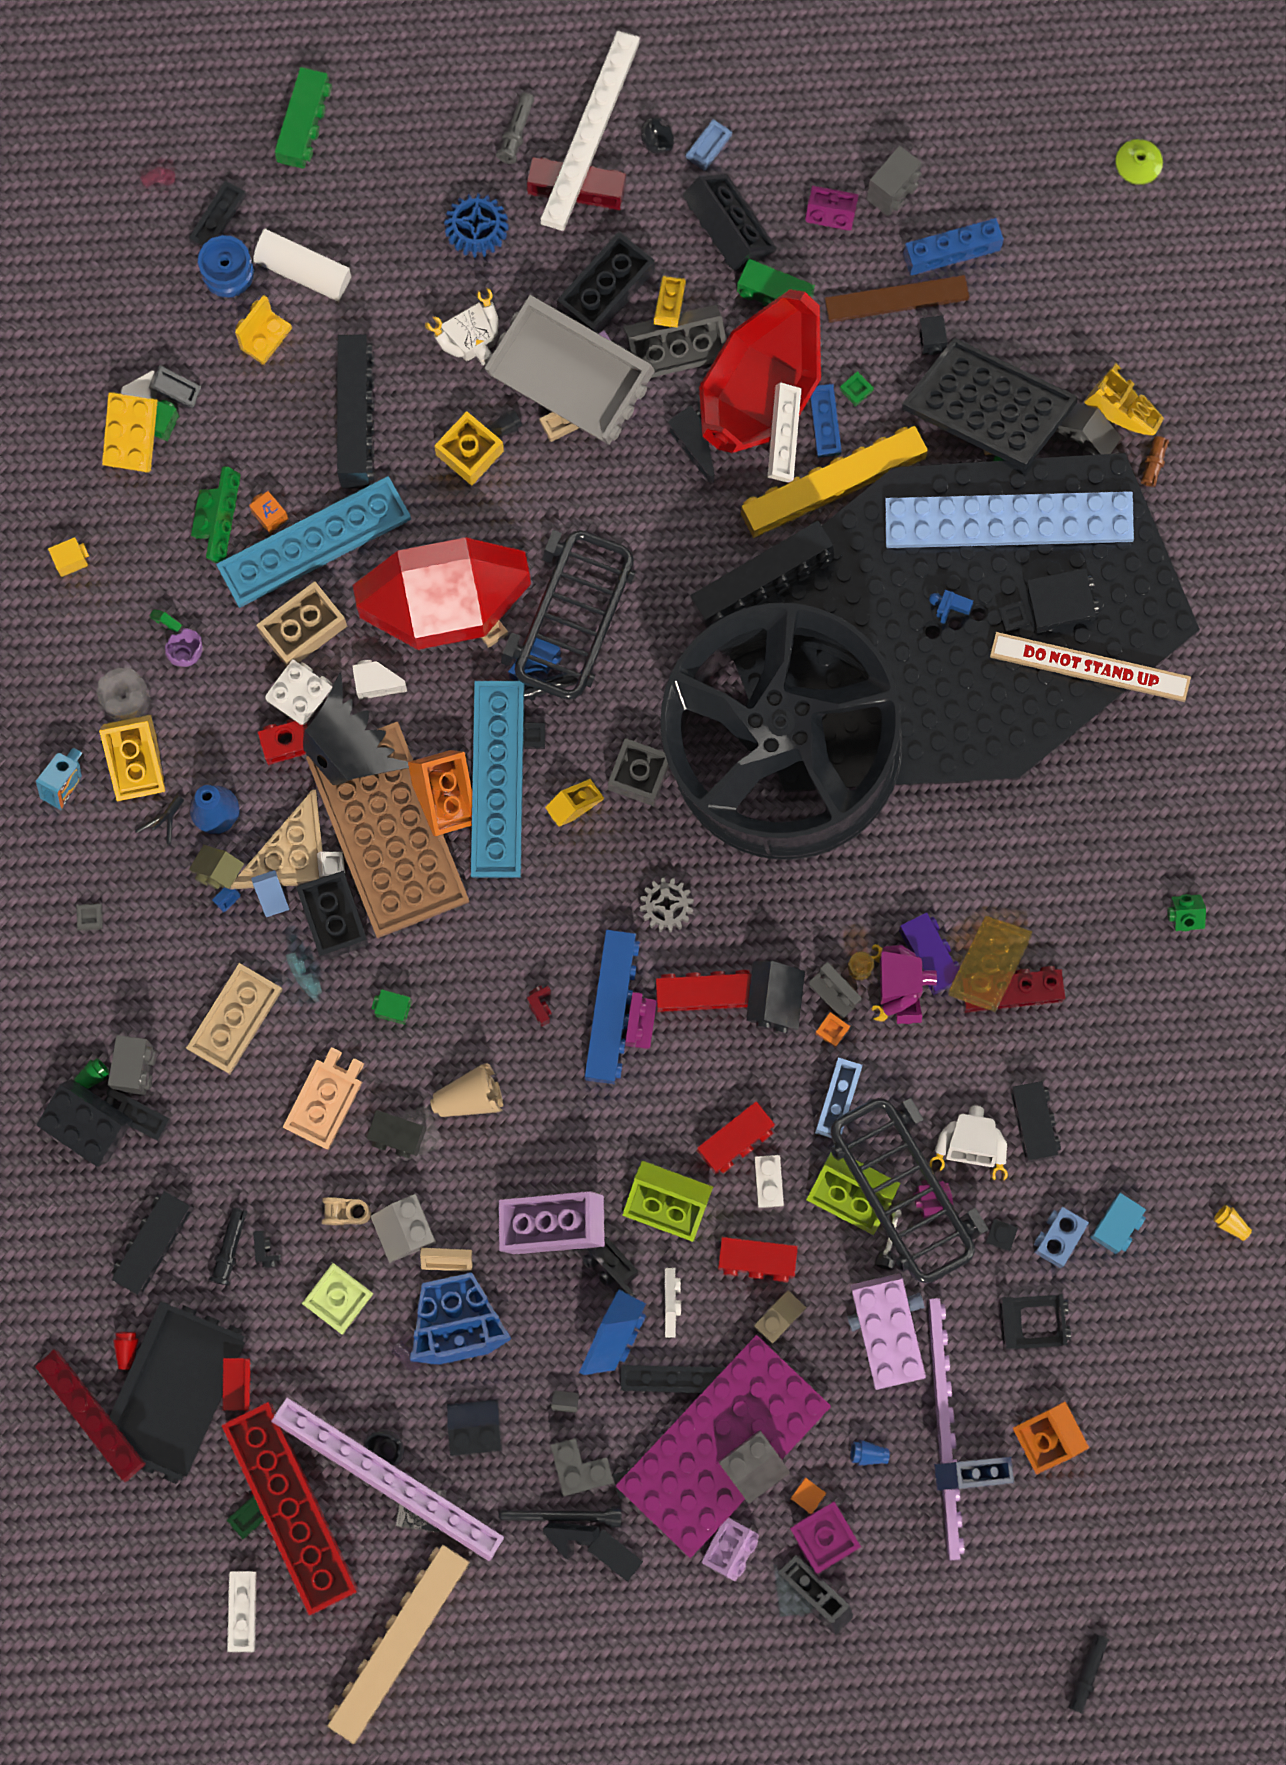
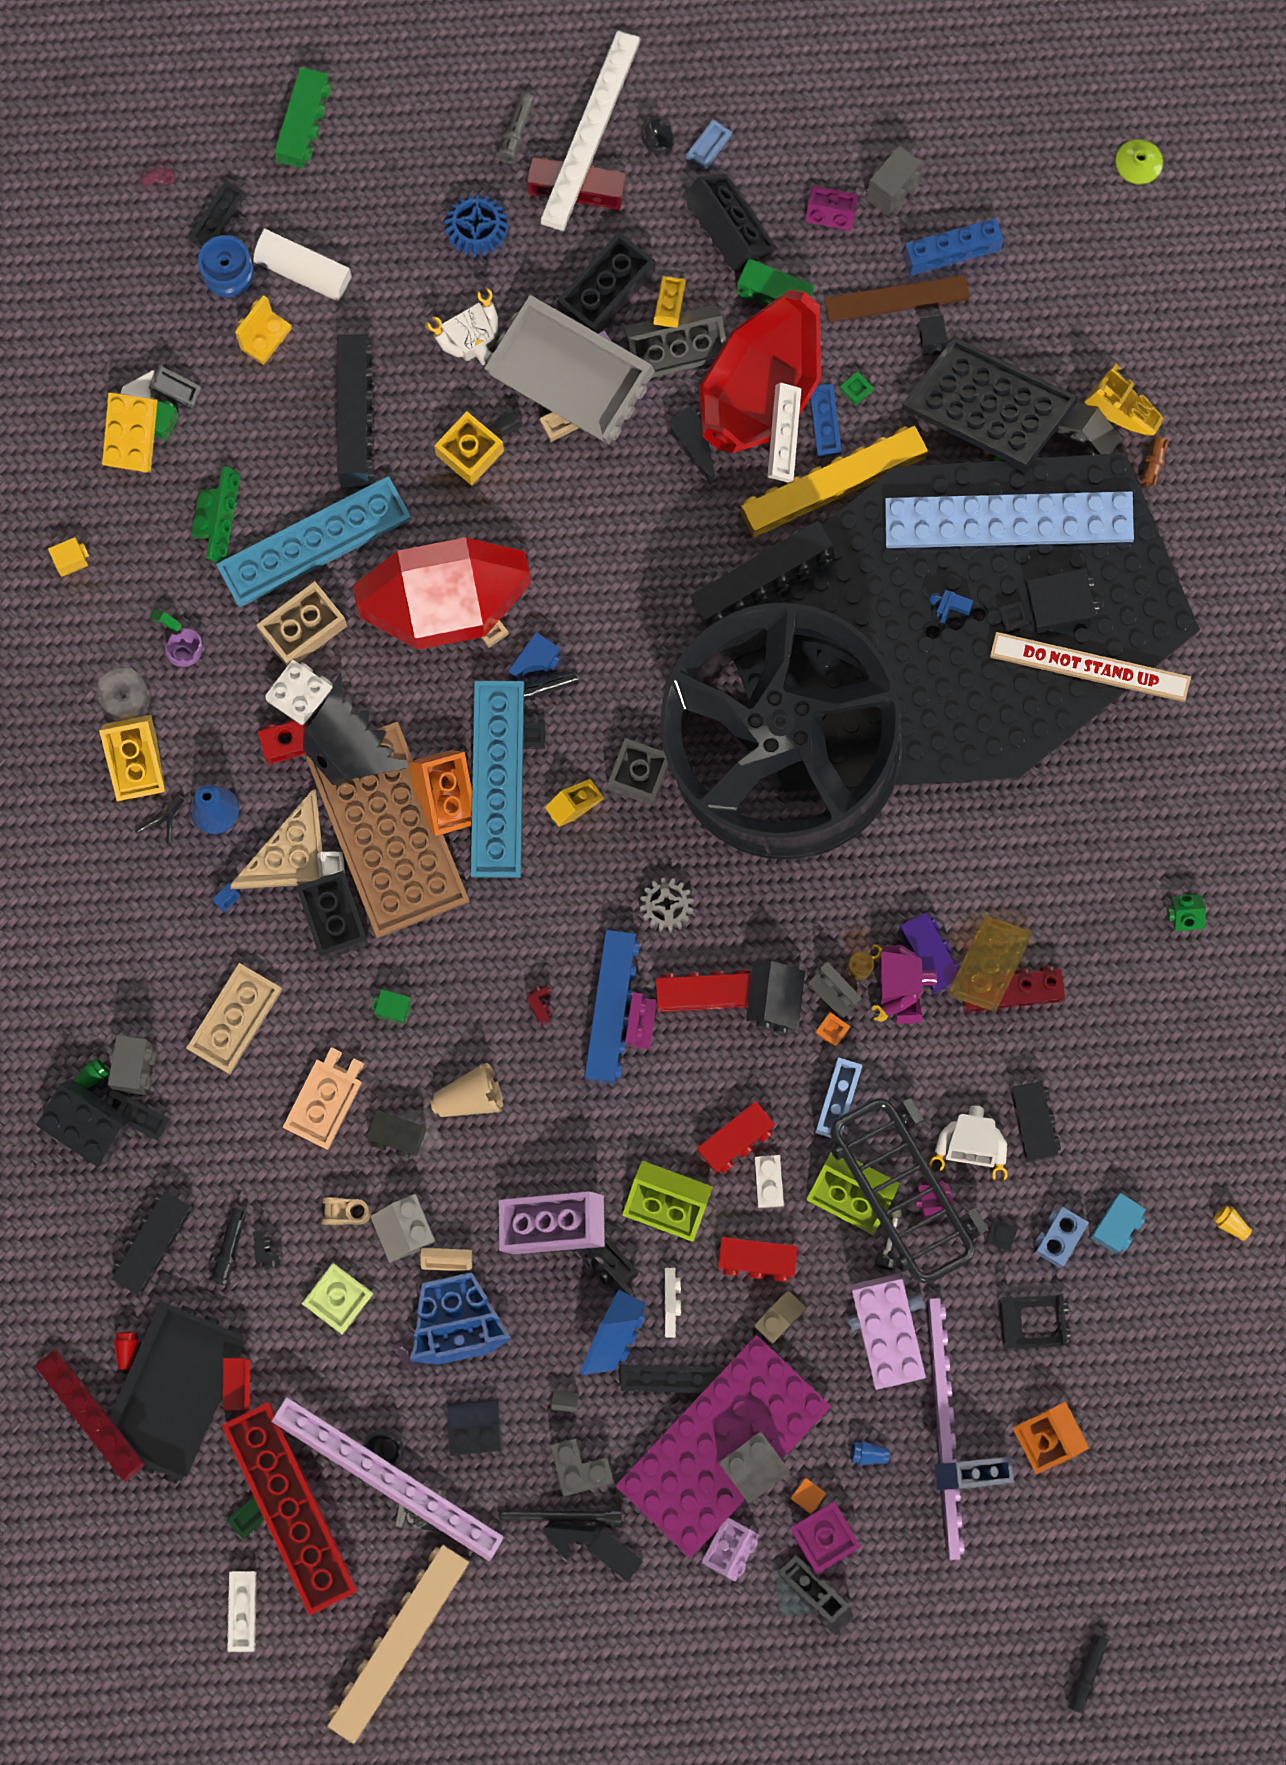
dark azure torso [36,748,85,810] -> none
dark grey tile [76,903,103,931] -> none
olive brick [189,845,244,889] -> none
orange brick [249,491,289,534] -> none
medium blue tile [251,870,290,917] -> none
clear light blue slope [286,952,322,1003] -> none
white slope [352,660,407,700] -> none
black bar [501,530,636,700] -> none

